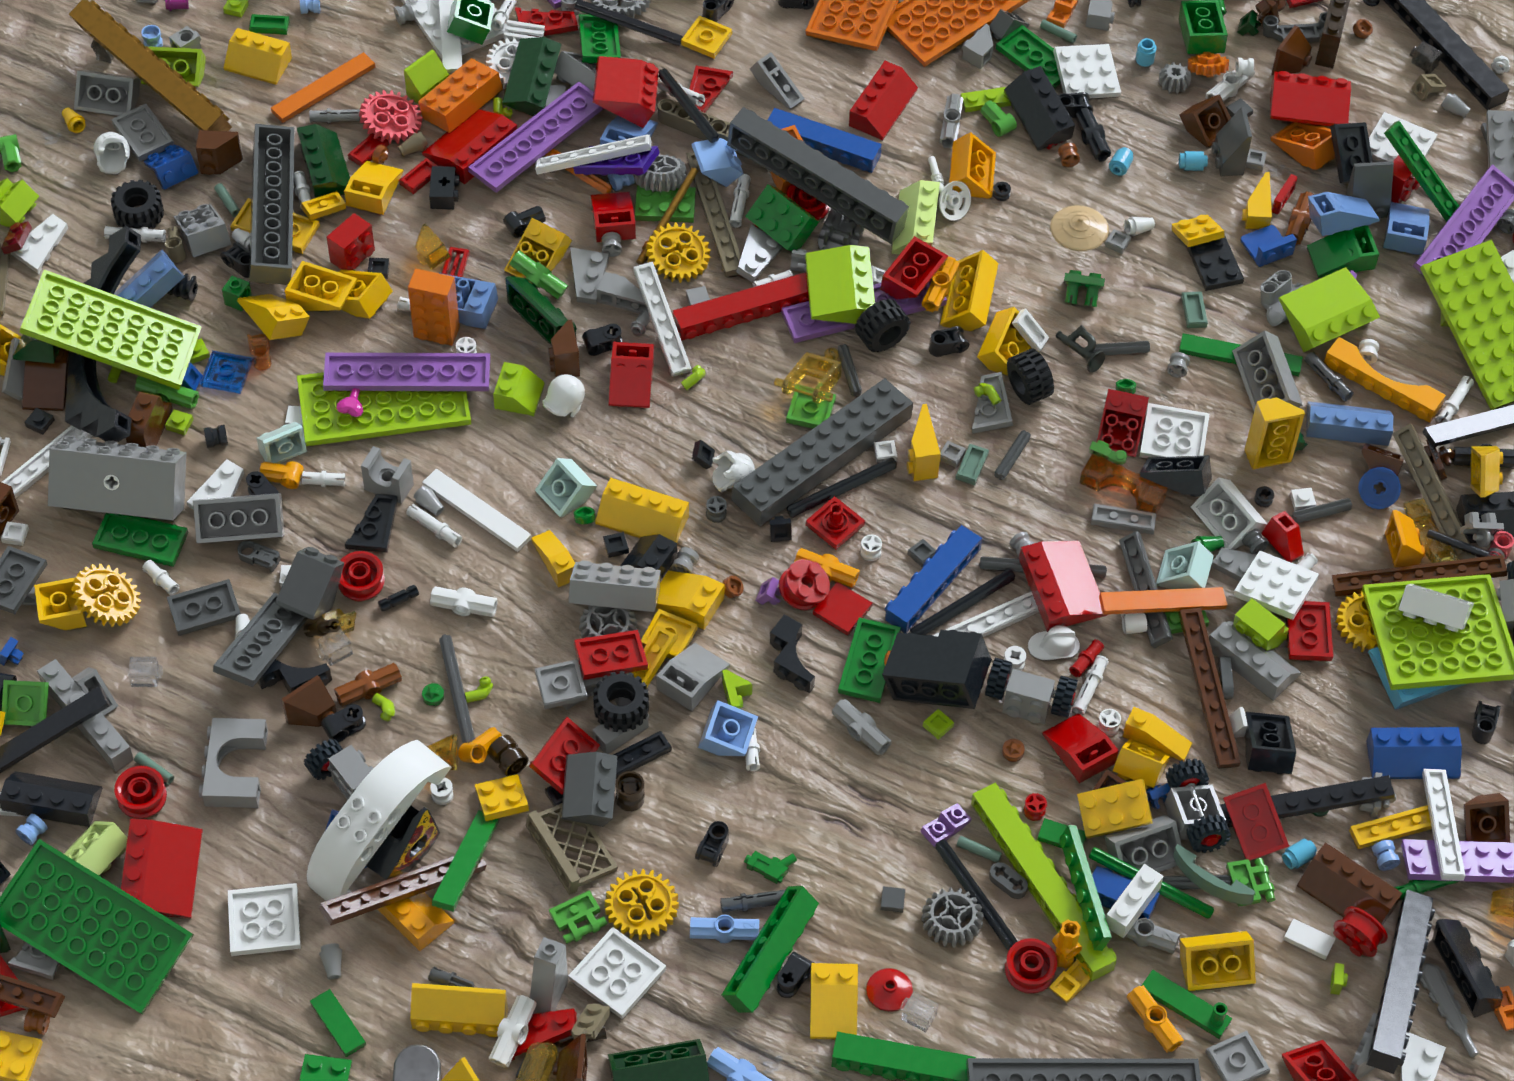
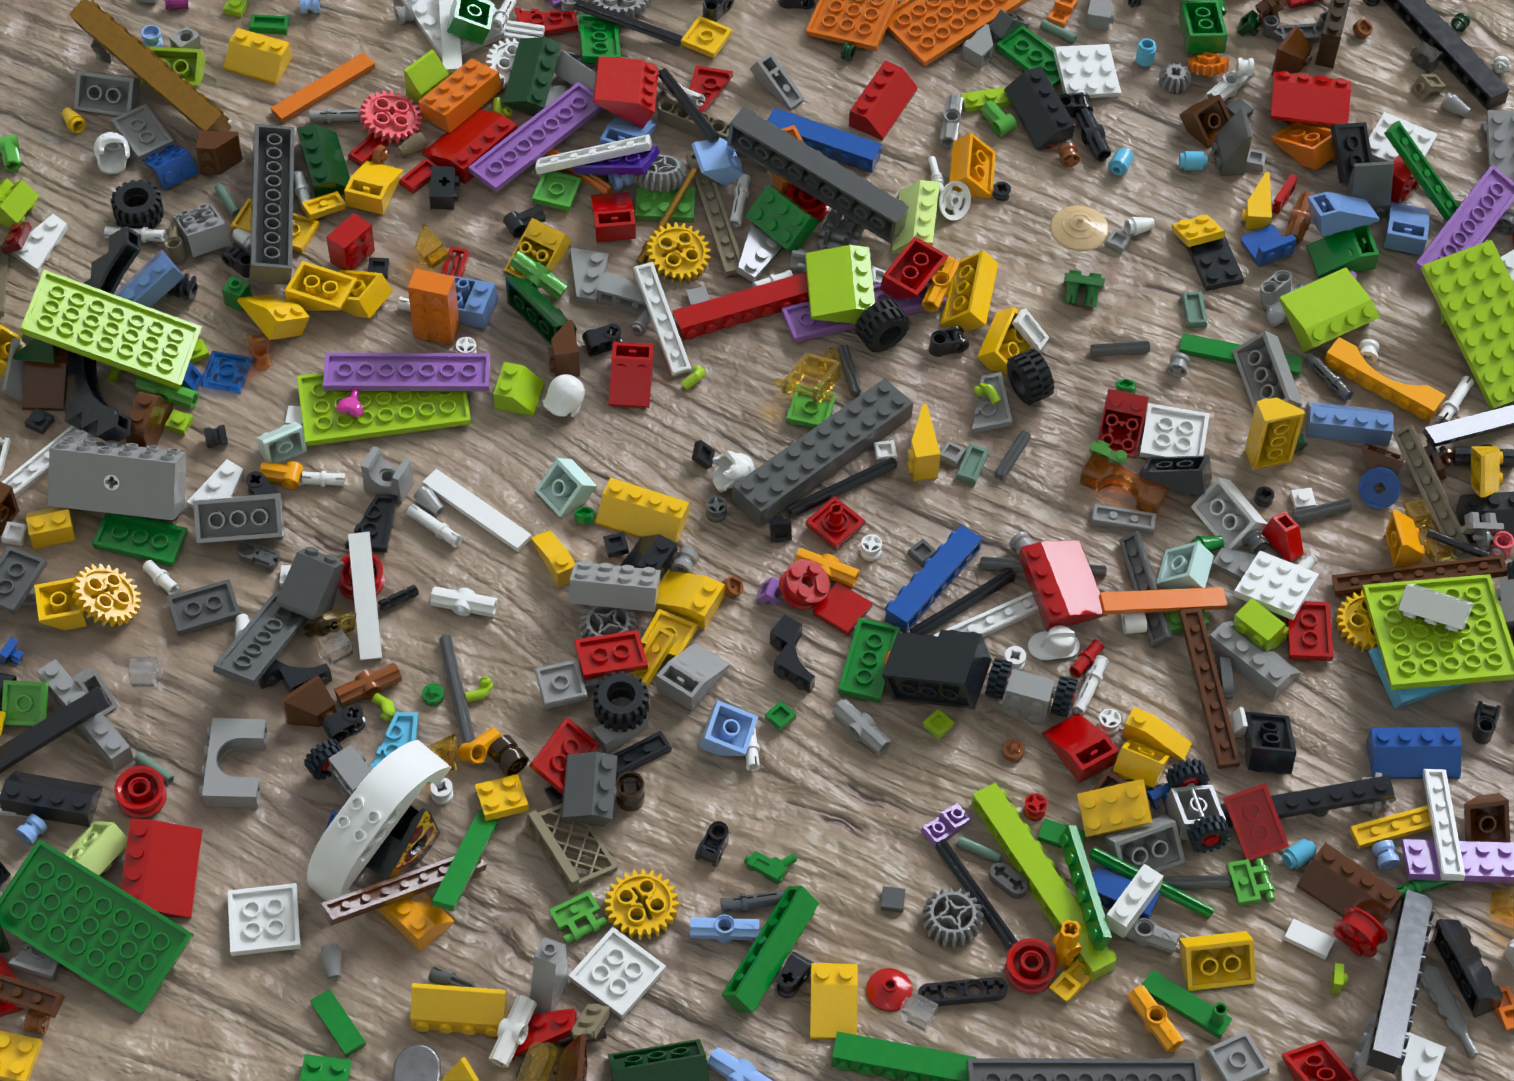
light grey wheel [602,232,622,257] -> none
lime slope [722,670,752,709] -> none
pearl dark grey piece [1055,325,1105,373] -> none
sand green slope [1173,844,1256,905] -> none
none -> yellow slope [26,507,76,549]
none -> white tile [348,532,382,661]
none -> medium azure wing [370,712,419,768]
none -> bright green plate [532,171,582,212]
none -> green plate [765,701,796,732]
none -> dark green bush [841,42,856,61]
none -> black beam [918,977,1008,1007]
none -> dark green bush [1451,13,1470,32]

